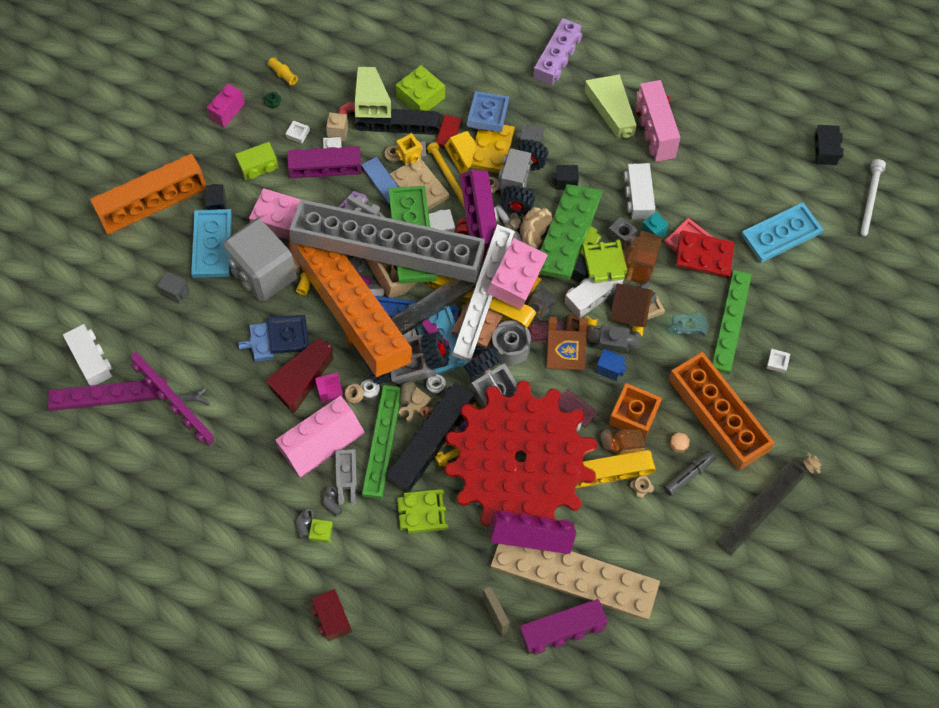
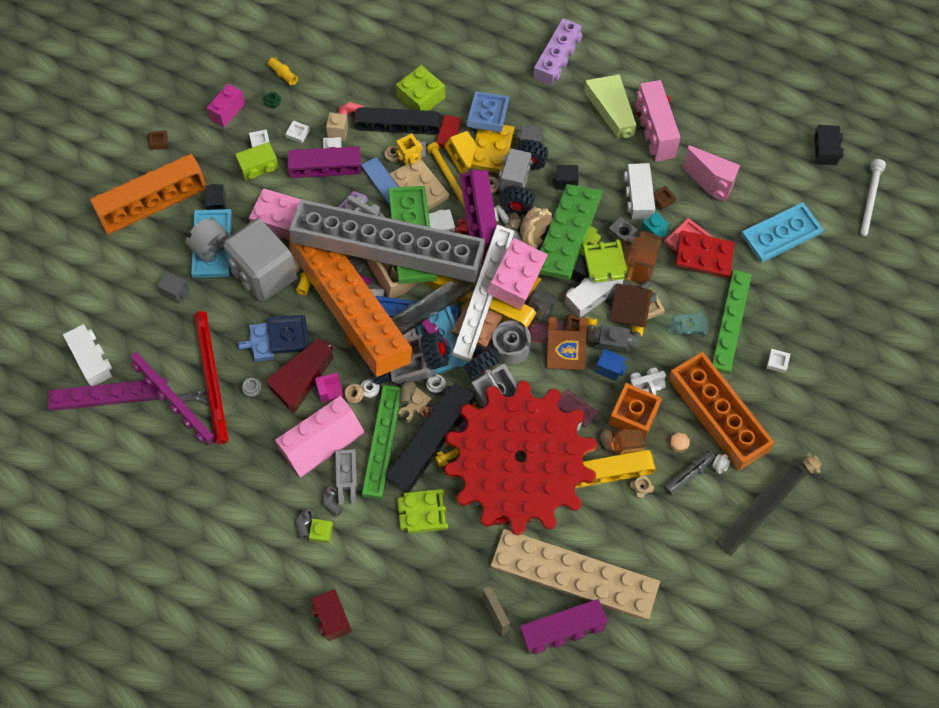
yellowish green slope [355,67,391,118] -> none
magenta brick [488,511,577,554] -> none
none -> reddish brown tile [149,130,168,150]
none -> light grey brick [185,217,229,262]
none -> red piece [194,311,229,444]
none -> light grey plate [242,378,261,397]
none -> white plate [249,130,269,148]
none -> white hips [630,367,666,395]
none -> reddish brown tile [653,186,676,210]
none -> bright pink slope [683,145,740,201]
none -> white plate [713,454,730,473]

